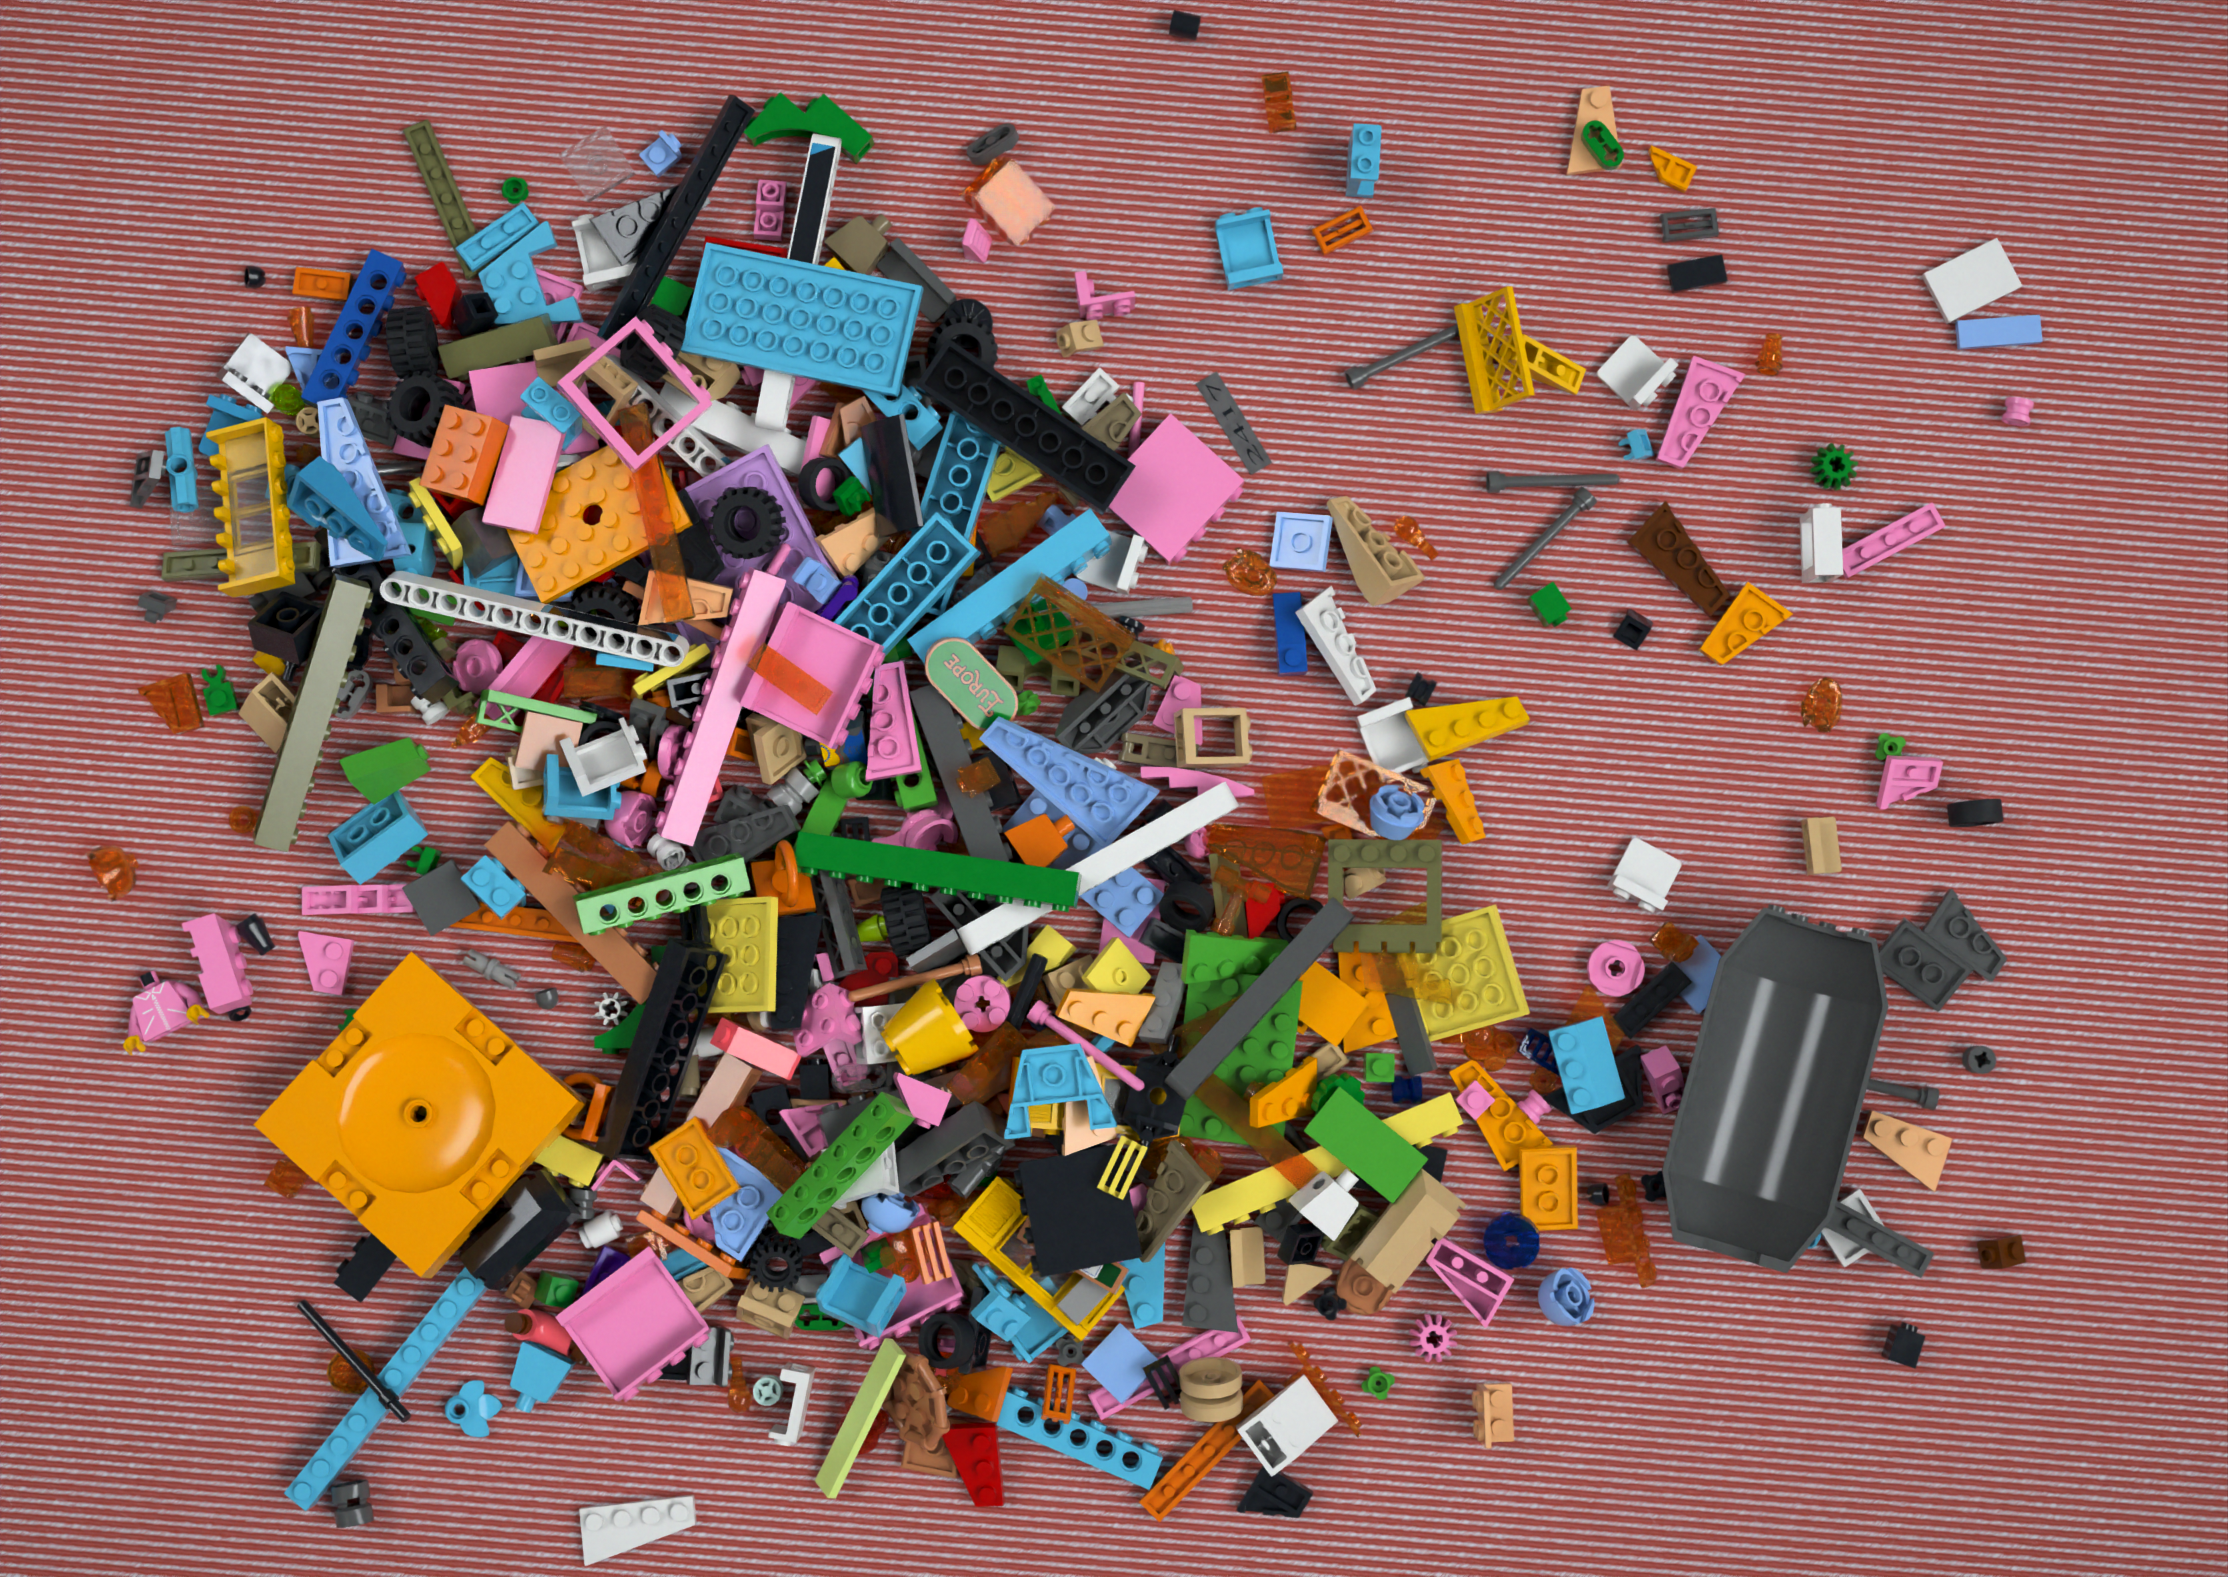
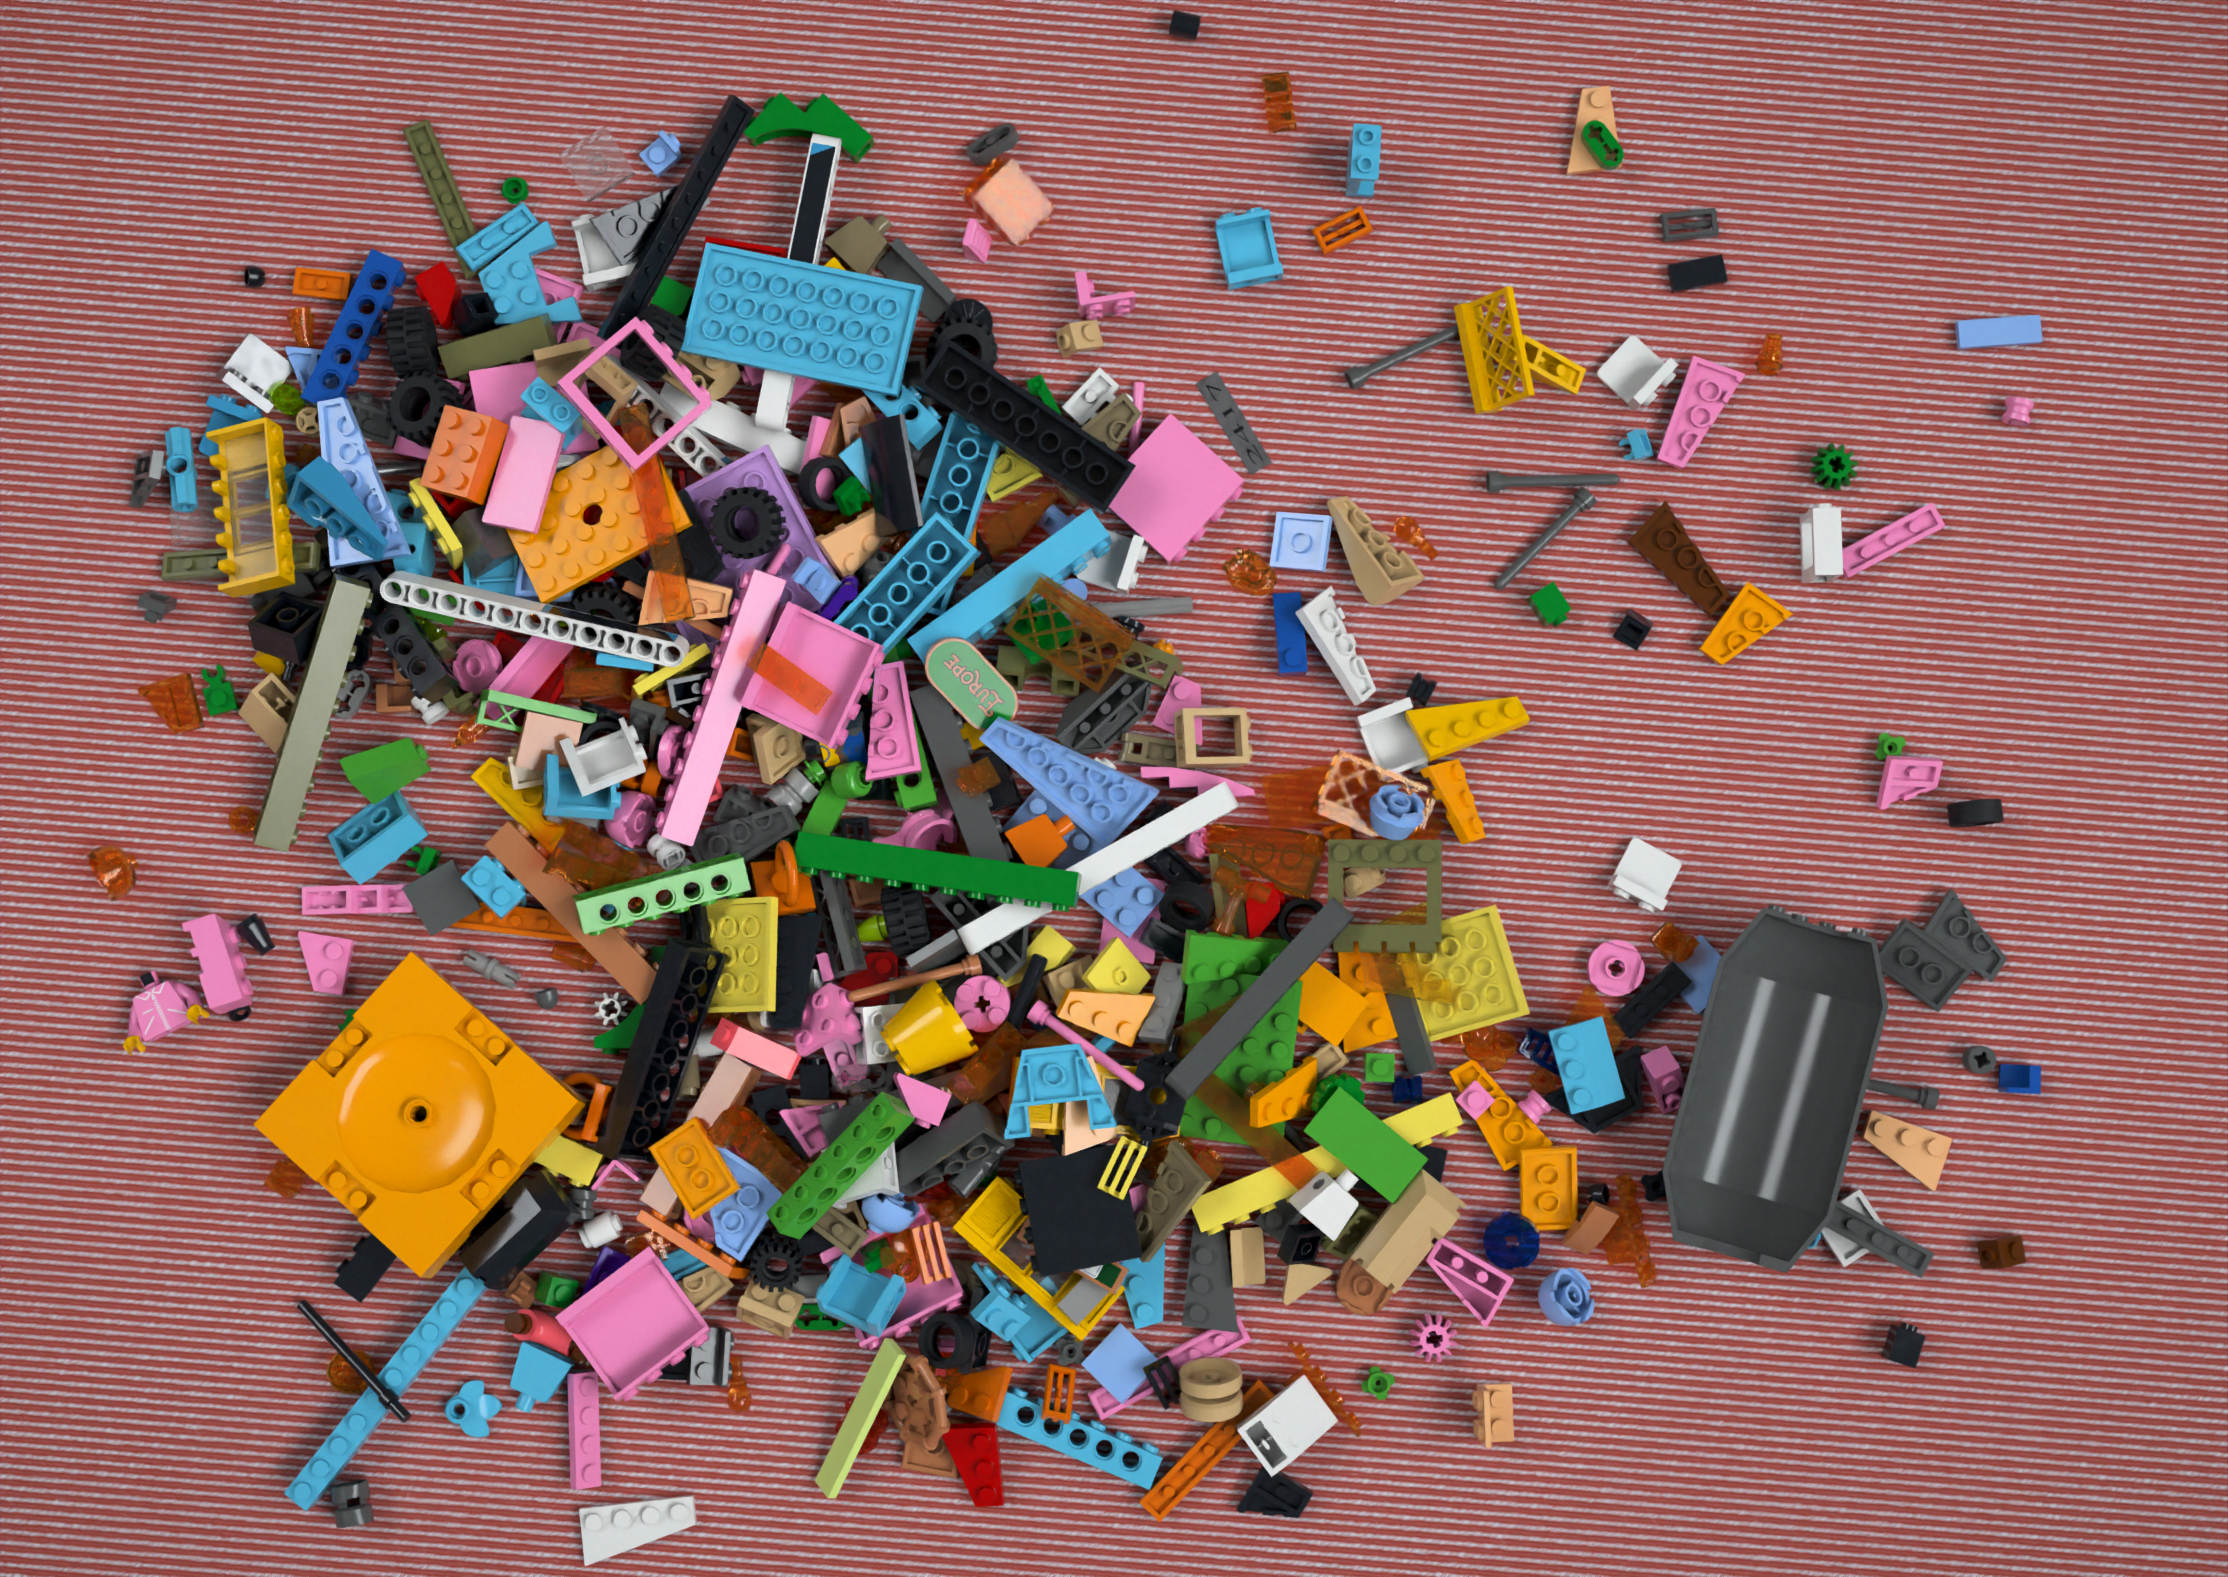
bright pink slope [753,179,787,241] -> none
light aqua wheel [753,1375,784,1406] -> none
white panel [768,1362,815,1446] -> none
bright green plate [1016,690,1041,716] -> none
black plate [1314,1287,1347,1321] -> none
light orange tile [1648,145,1698,193] -> none
clear orange hat [1800,677,1842,733] -> none
tan panel [1801,817,1842,875] -> none
white tile [1922,238,2022,324] -> none
none -> bright pink plate [567,1371,601,1490]
none -> nougat slope [1562,1200,1619,1255]
none -> blue panel [1998,1064,2041,1094]

